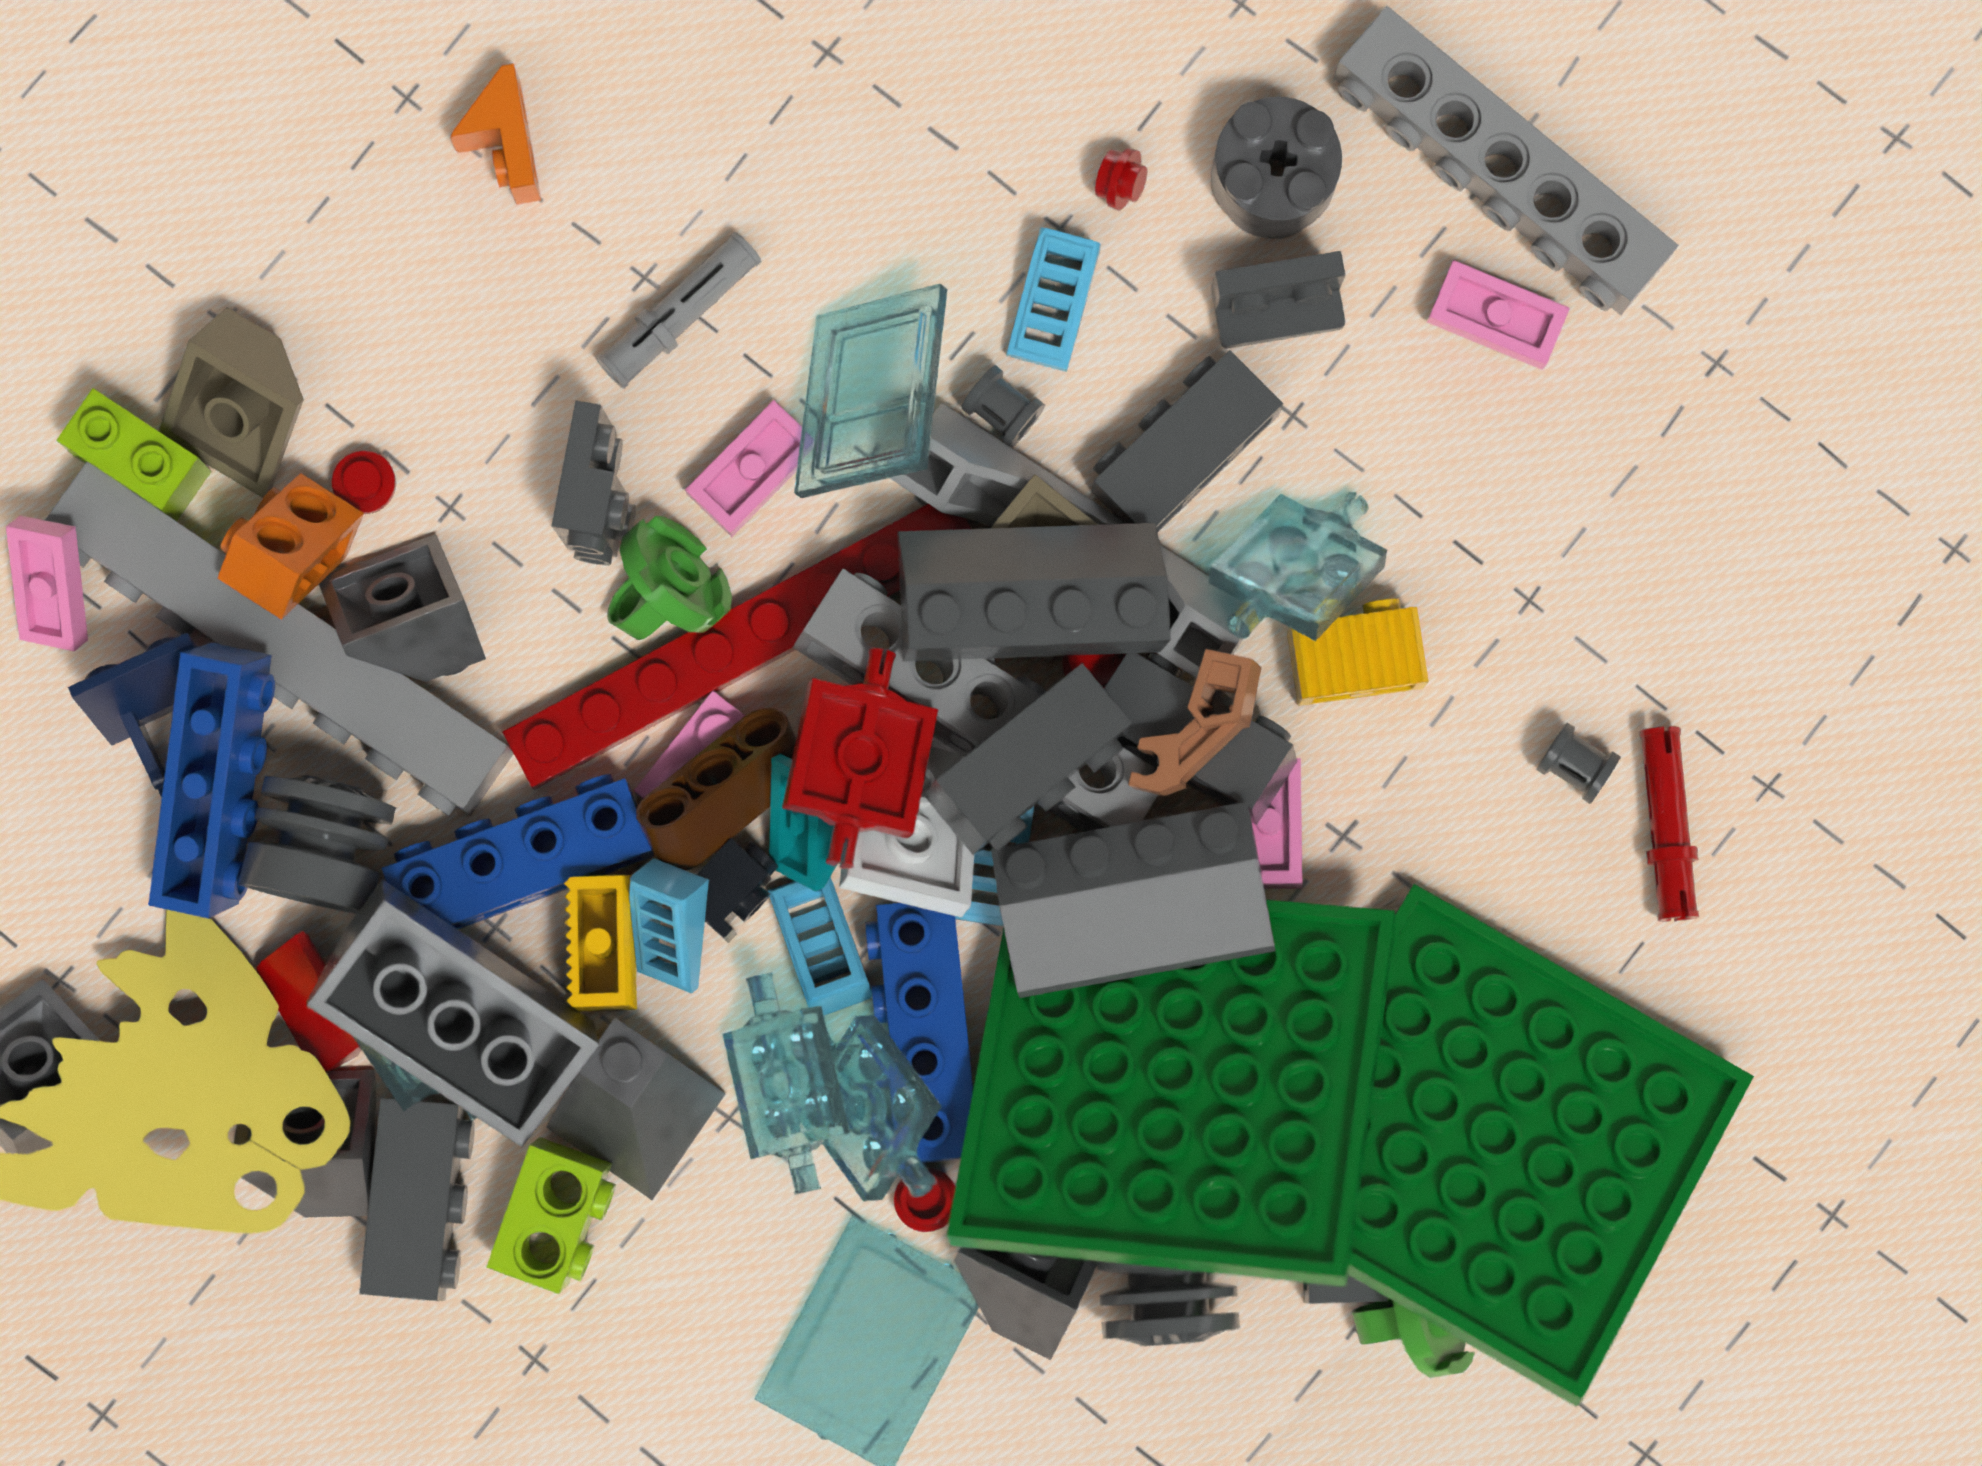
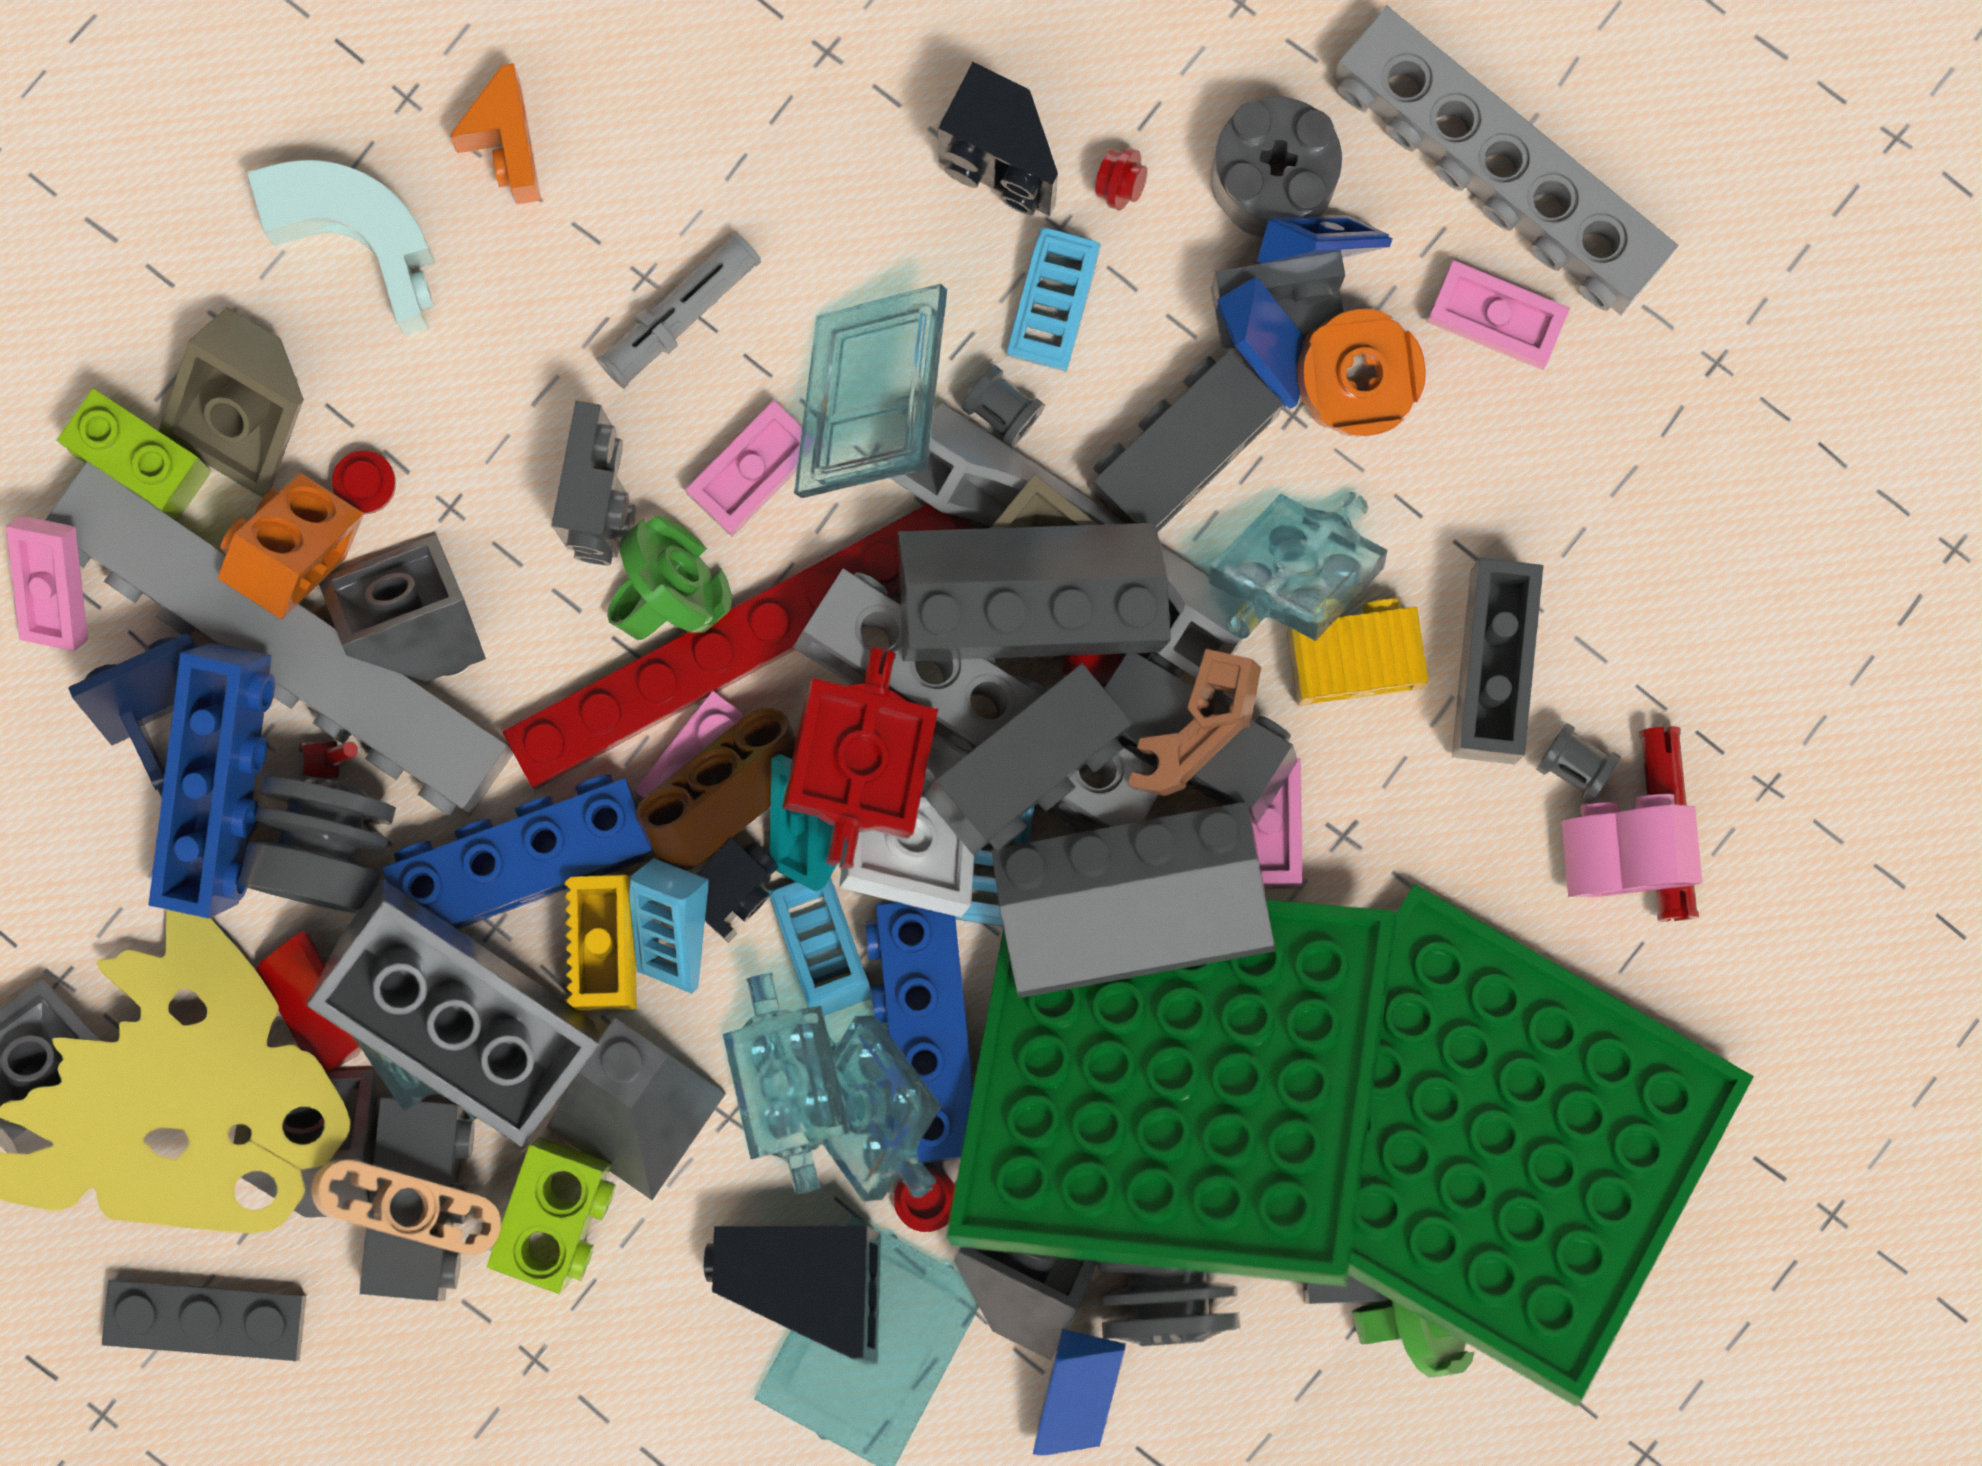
none -> dark grey plate [102,1280,306,1361]
none -> light aqua arch [247,160,436,336]
none -> red hand [299,741,358,779]
none -> light nougat beam [311,1160,501,1255]
none -> black slope [703,1226,881,1364]
none -> black slope [938,62,1058,217]
none -> blue slope [1033,1329,1126,1456]
none -> blue slope [1217,278,1305,409]
none -> blue slope [1258,214,1393,264]
none -> orange plate [1297,309,1426,437]
none -> dark grey brick [1452,558,1544,765]
none -> bright pink brick [1561,794,1702,898]

